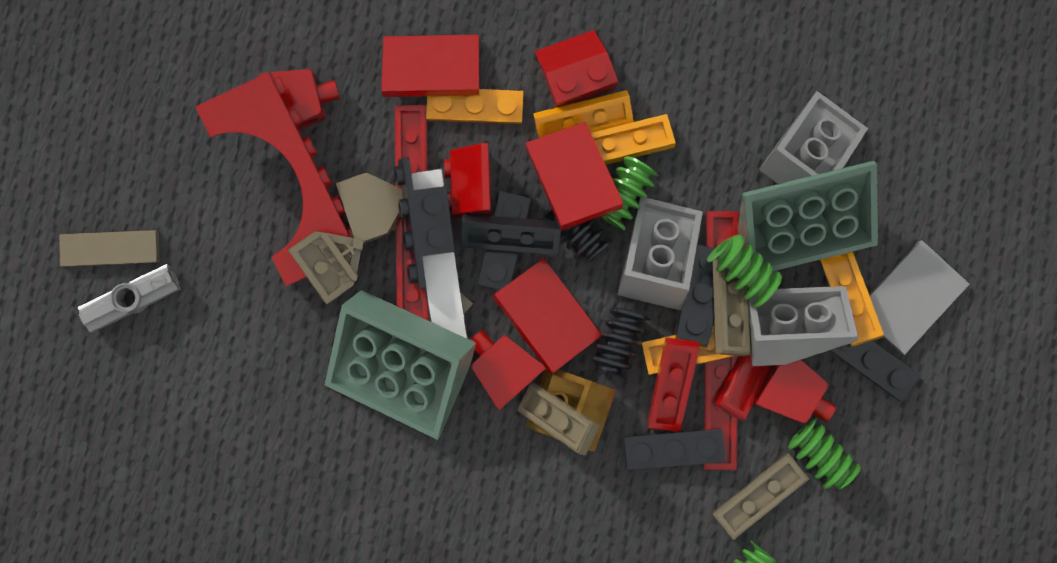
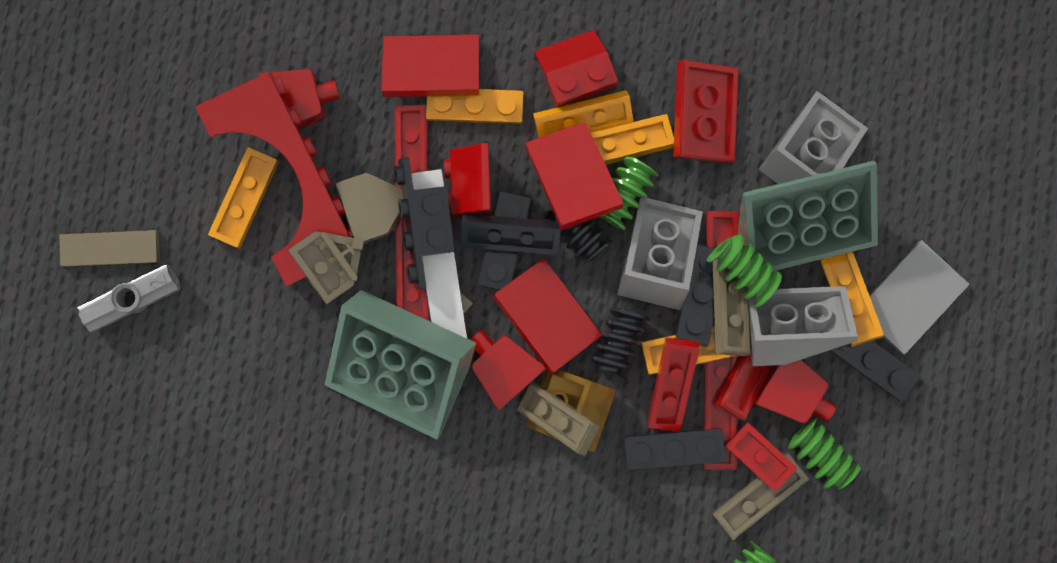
none -> light orange plate [208,147,279,249]
none -> red tile [673,60,739,164]
none -> red plate [725,422,798,492]

